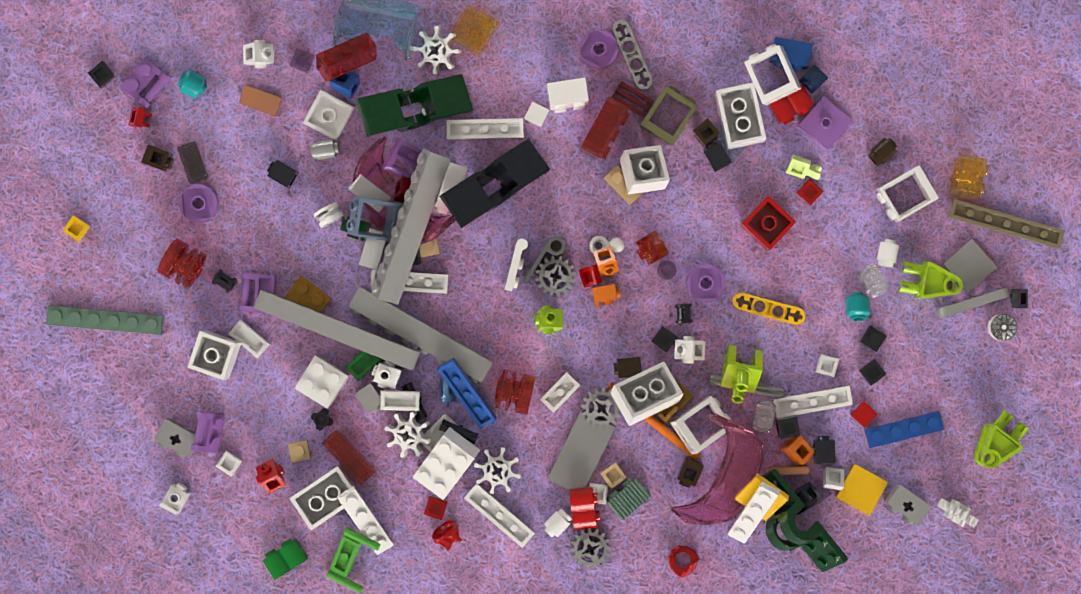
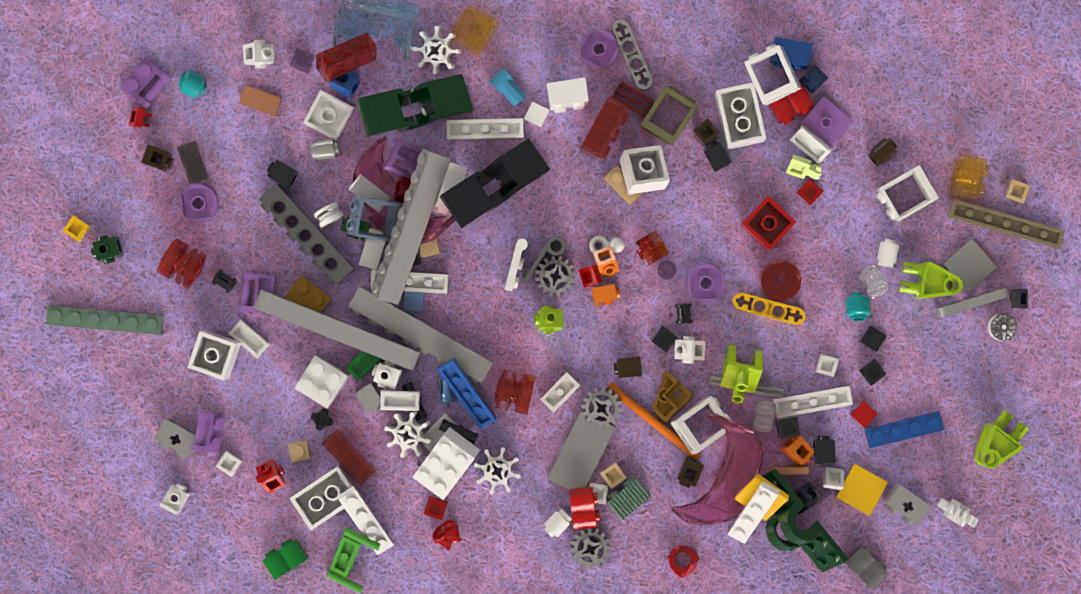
black plate [88,61,116,89] -> none
white plate [464,483,535,548] -> none
white brick [610,362,683,426] -> none
none -> dark green brick [91,235,124,264]
none -> dark grey brick [259,184,355,285]
none -> medium blue tile [404,292,424,312]
none -> dark azure piece [489,68,527,107]
none -> clear red wheel [759,260,802,301]
none -> white tile [790,125,832,165]
none -> flat silver brick [845,545,889,590]
none -> tan plate [1004,179,1030,204]

